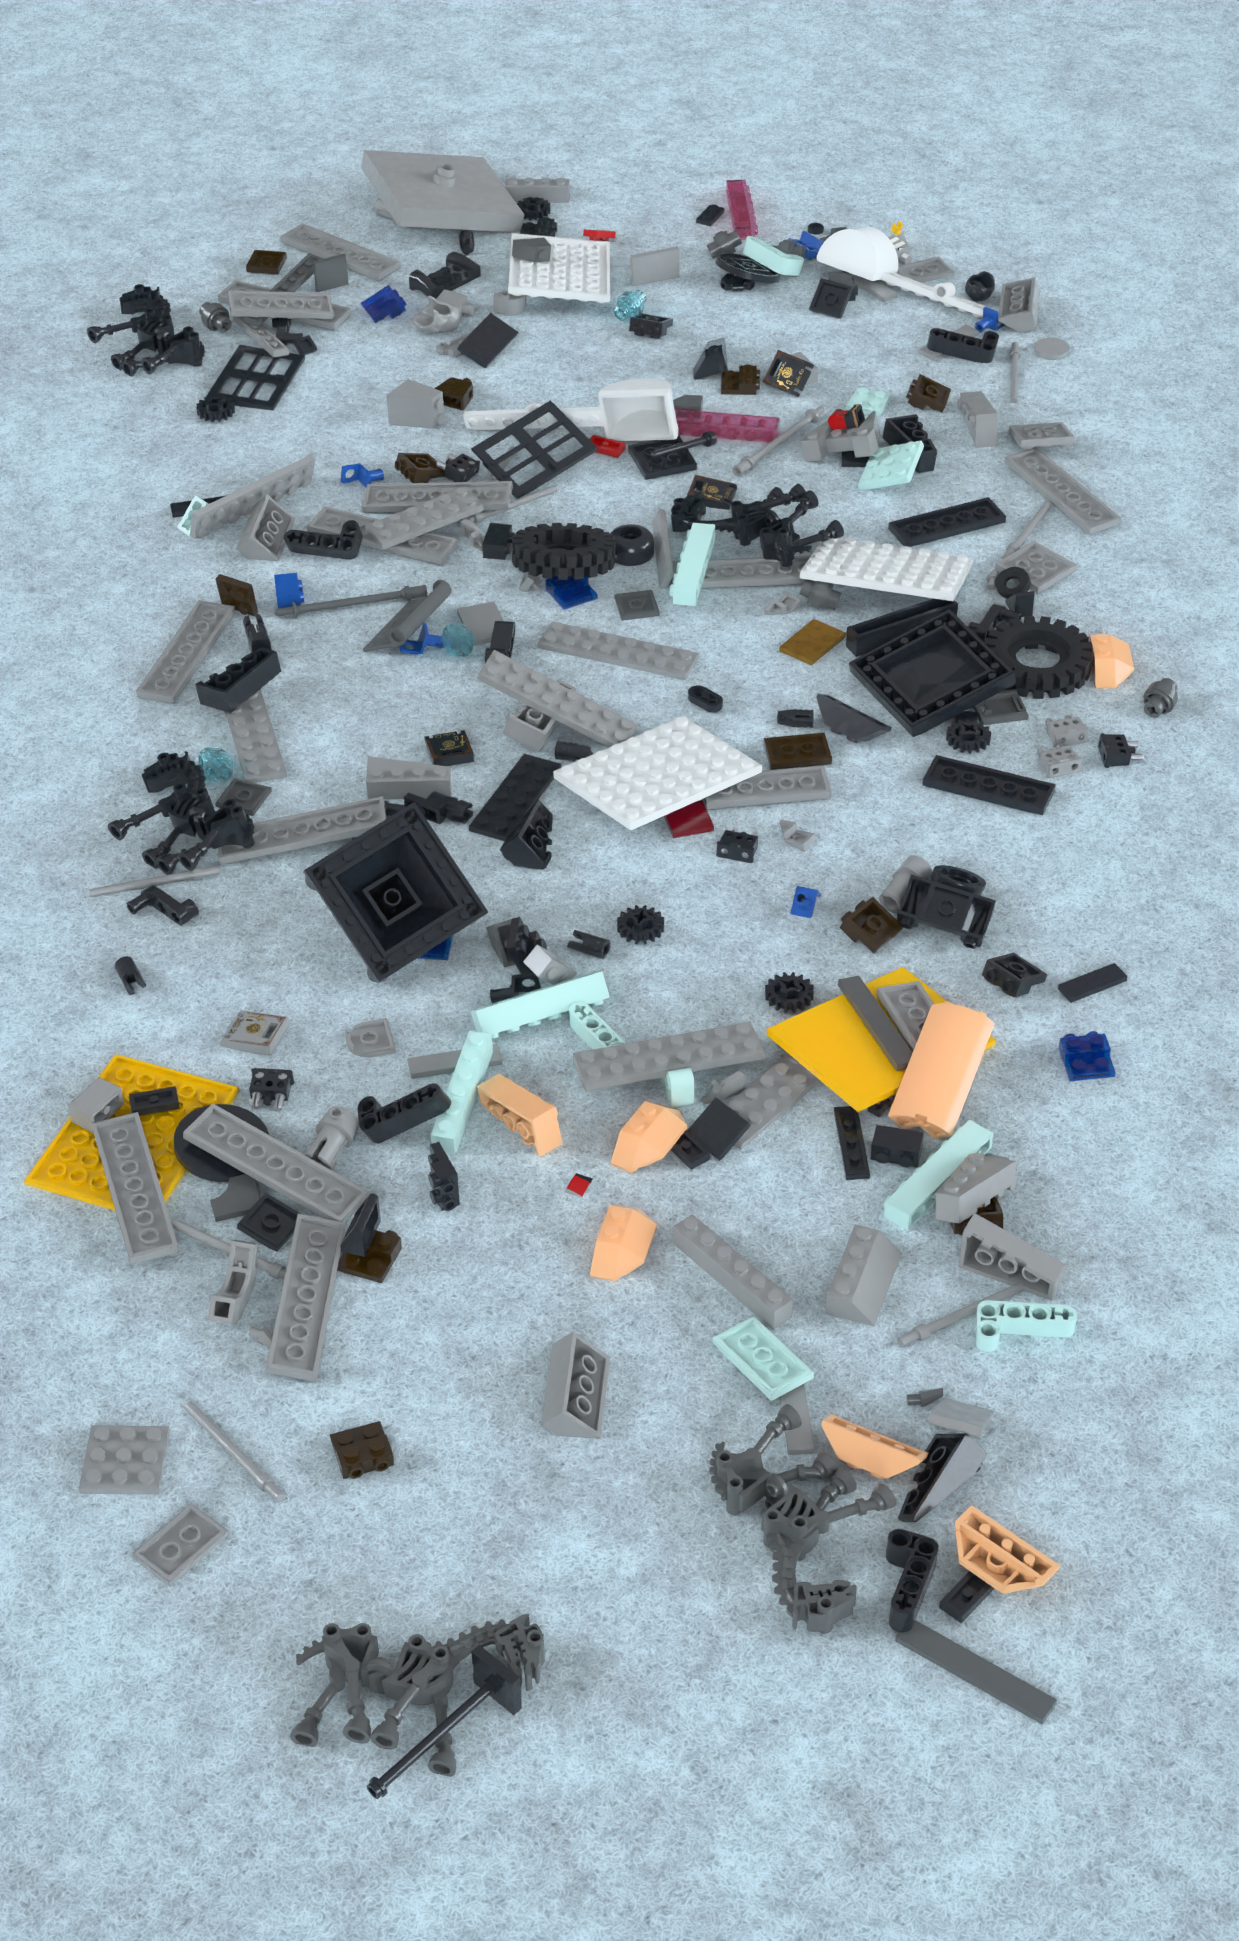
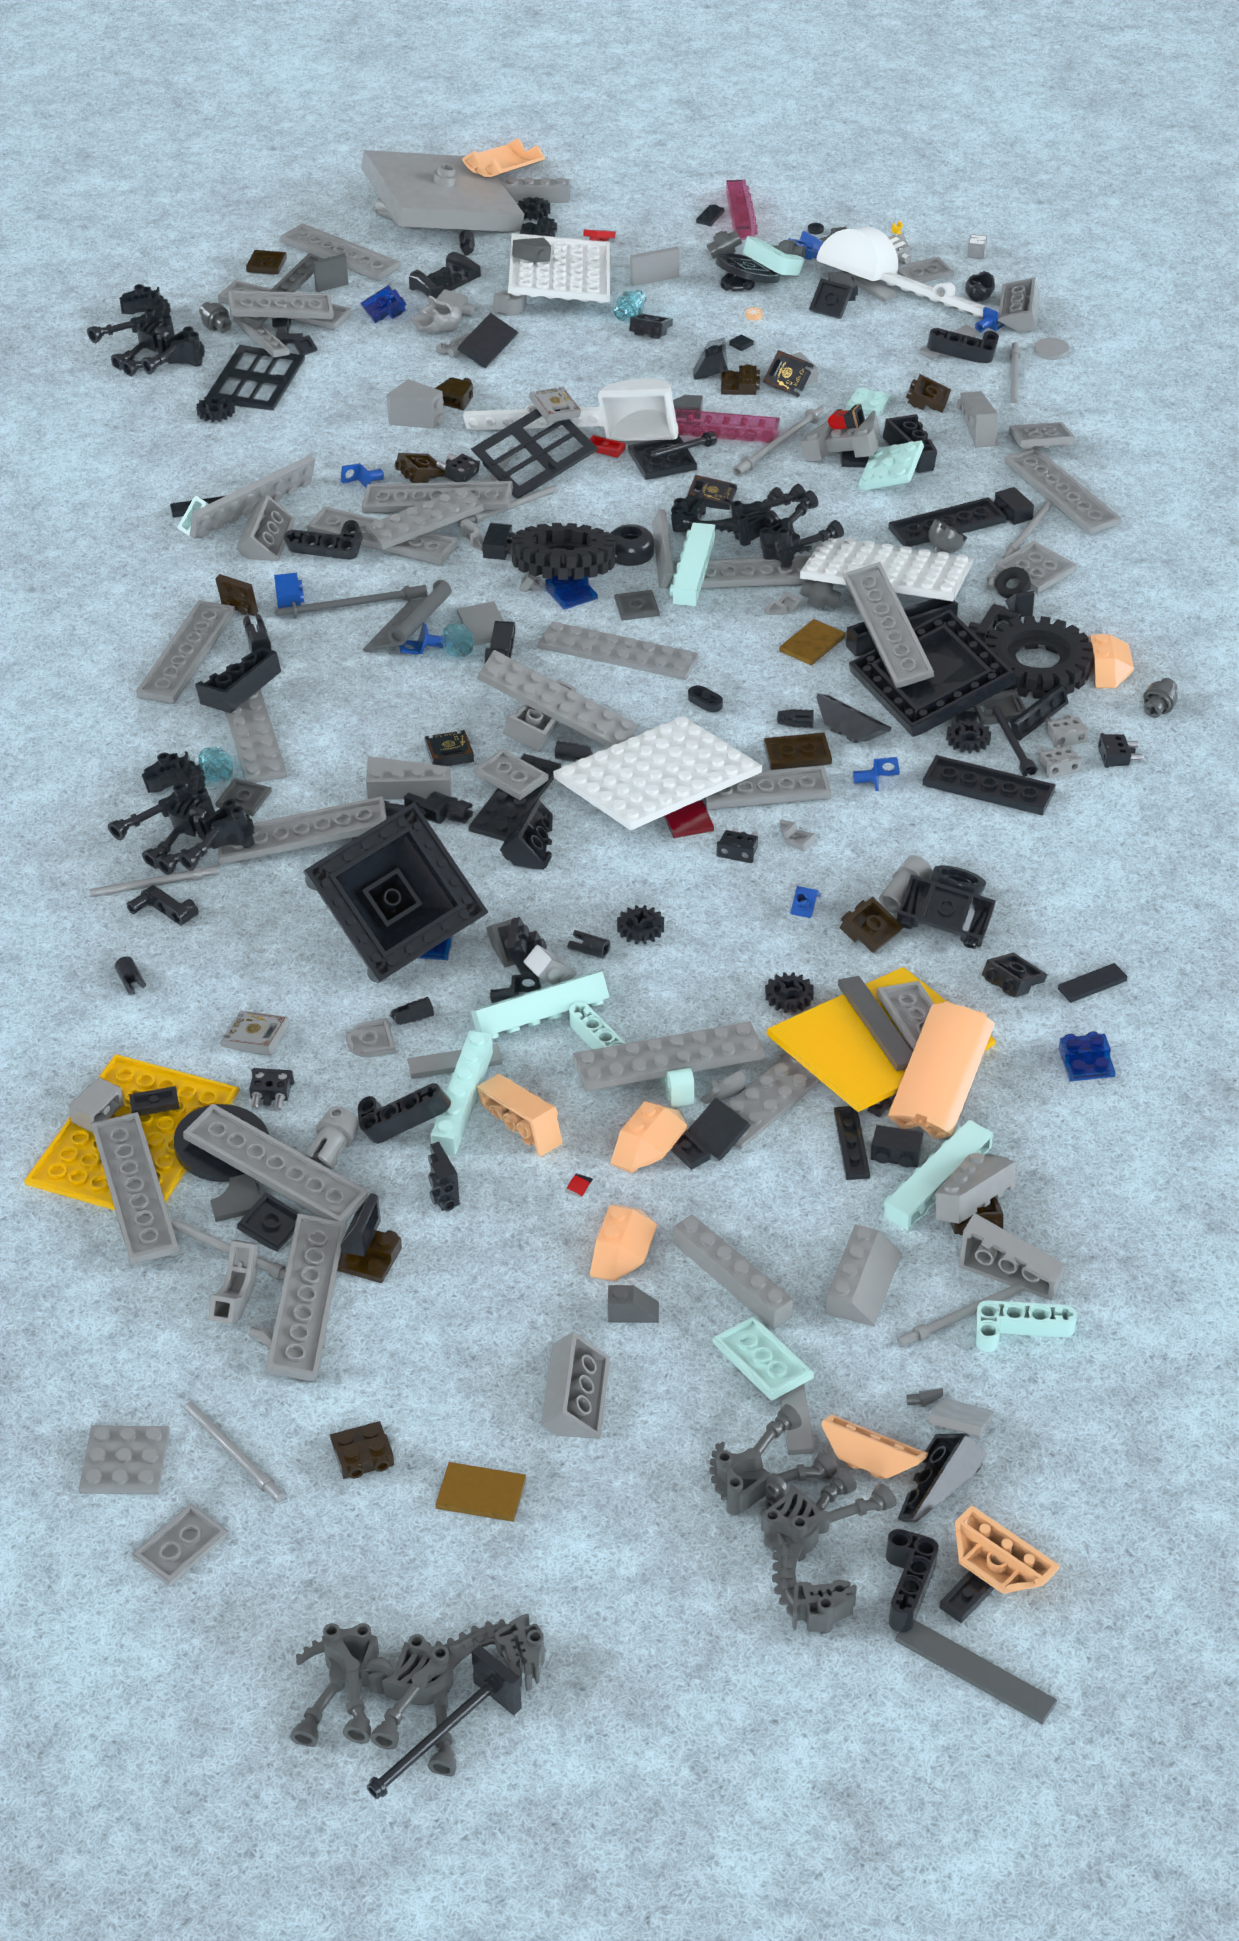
none -> black hinge [389,997,434,1025]
none -> pearl gold tile [435,1462,526,1522]
none -> light nougat cylinder [462,139,545,177]
none -> light grey tile [474,749,548,800]
none -> light grey container [529,387,581,423]
none -> dark grey slope [608,1285,659,1323]
none -> black tile [729,334,754,351]
none -> light nougat tile [745,307,762,320]
none -> light grey plate [843,562,934,688]
none -> blue bracket [853,757,900,791]
none -> dark grey cylinder [928,519,967,553]
none -> light grey brick [967,234,987,259]
none -> black piece [992,706,1038,777]
none -> black brick [994,487,1034,525]
none -> black tile [1010,685,1069,741]

